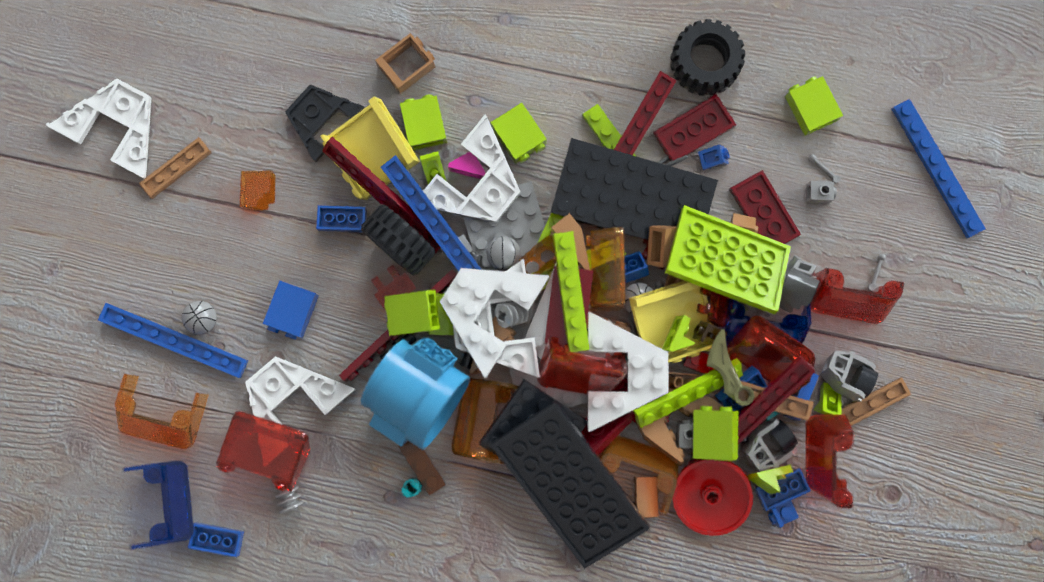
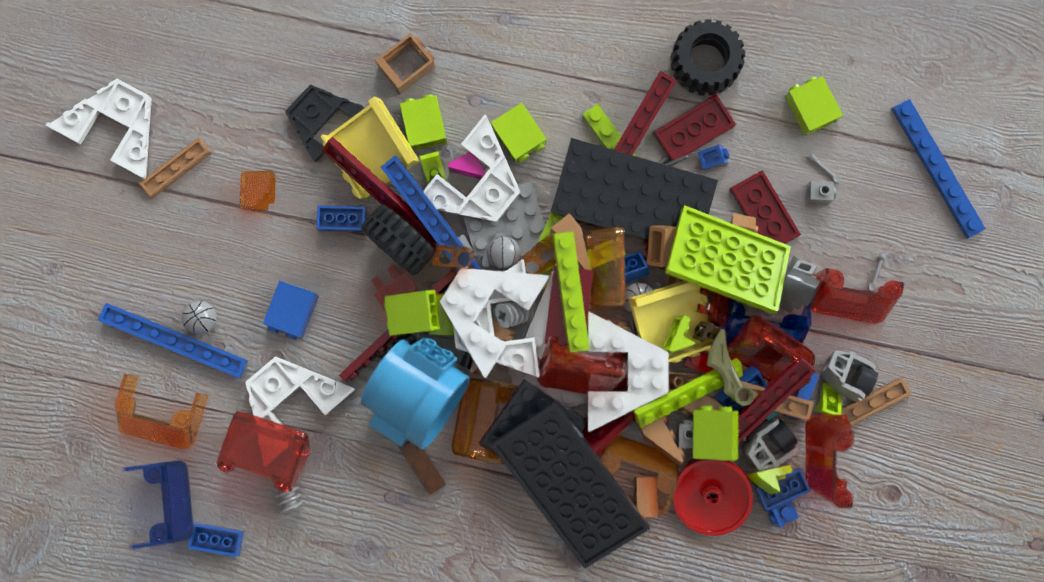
teal hinge [401,478,422,497] -> none
none -> clear orange piece [432,244,474,269]

